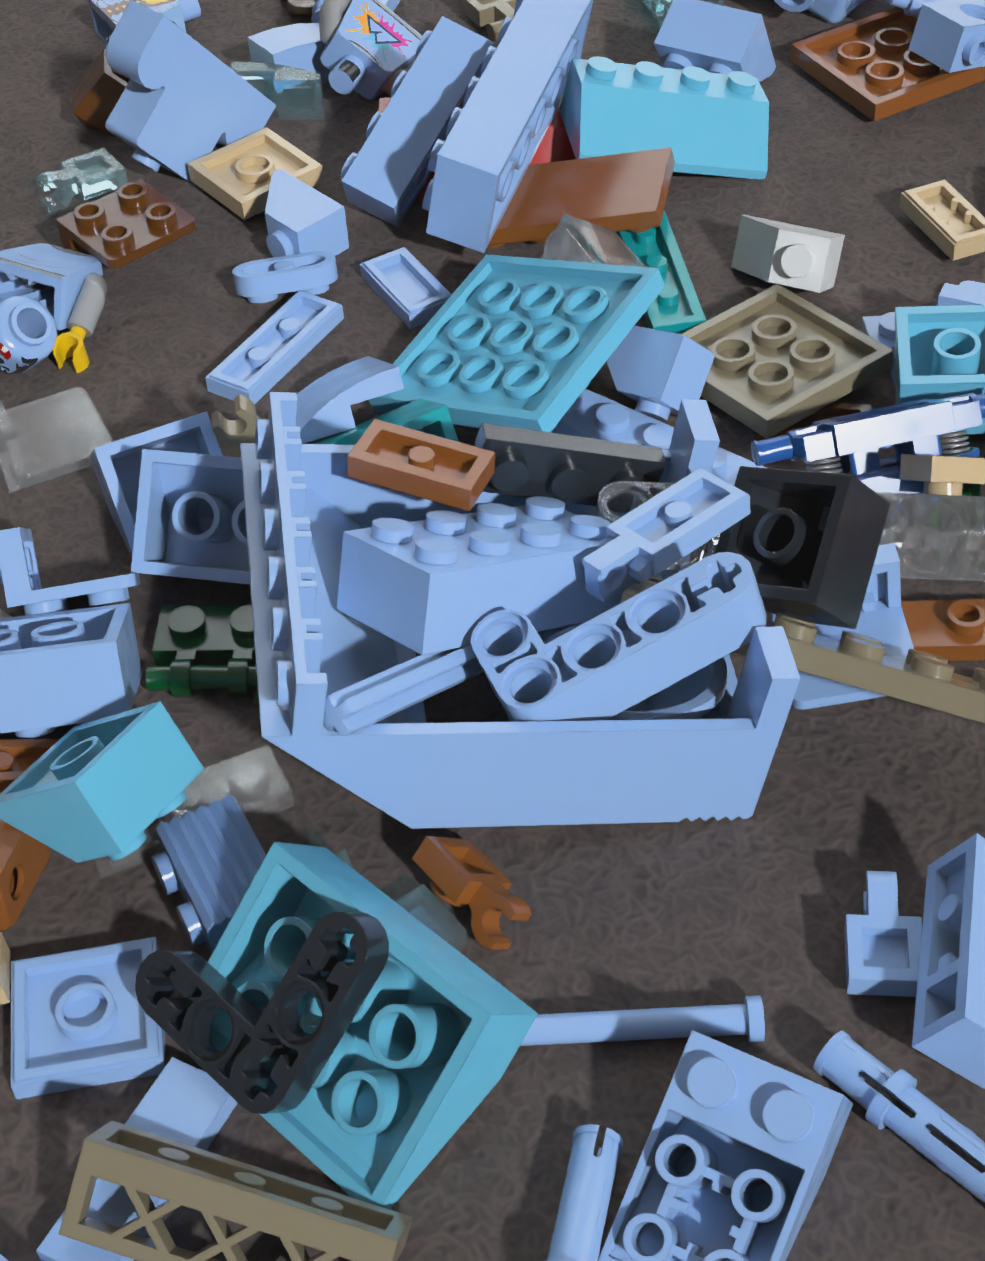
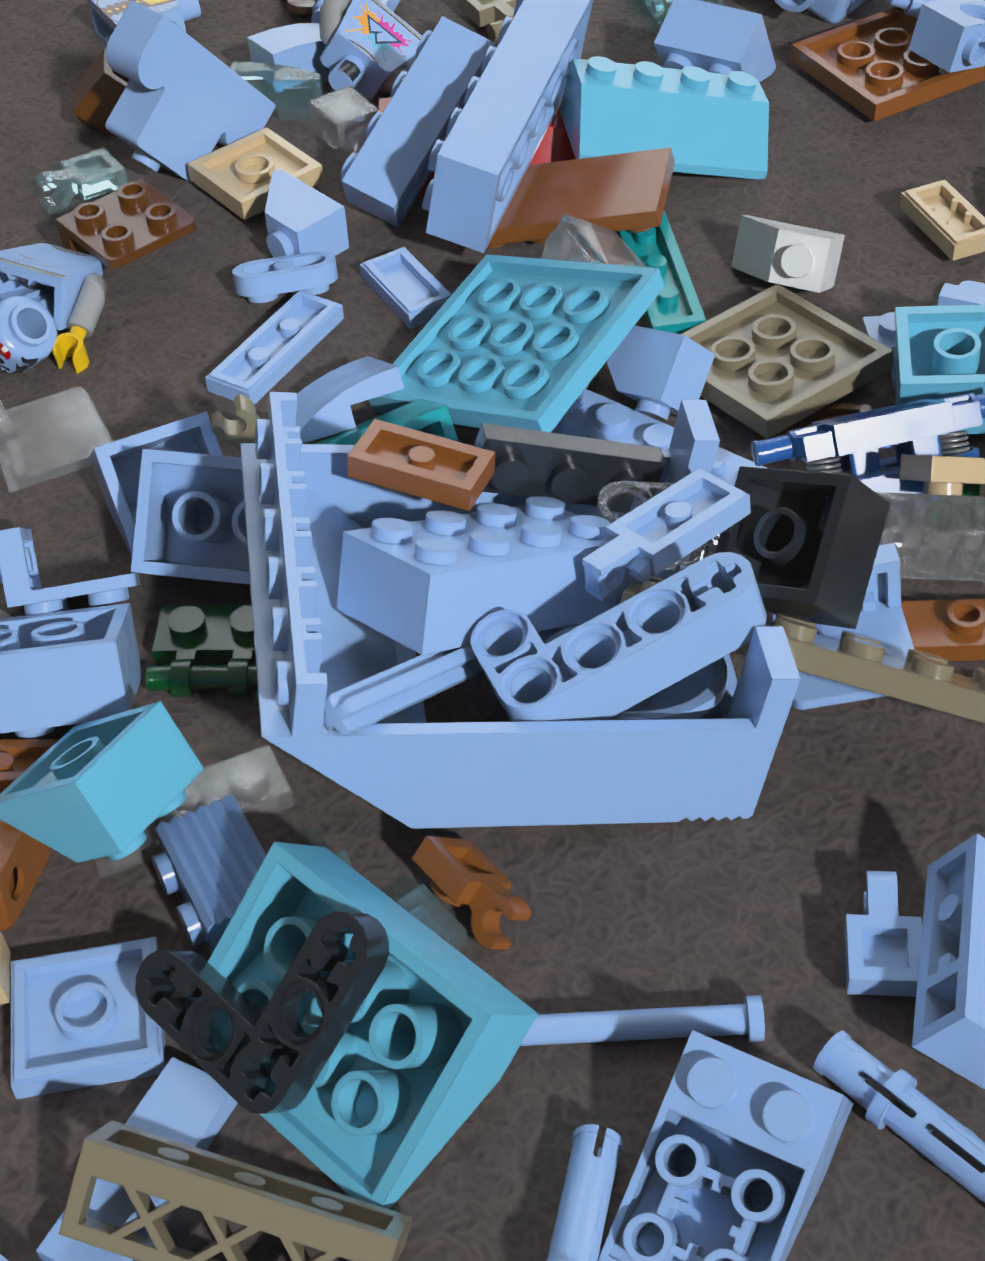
none -> clear brick [309,86,378,166]

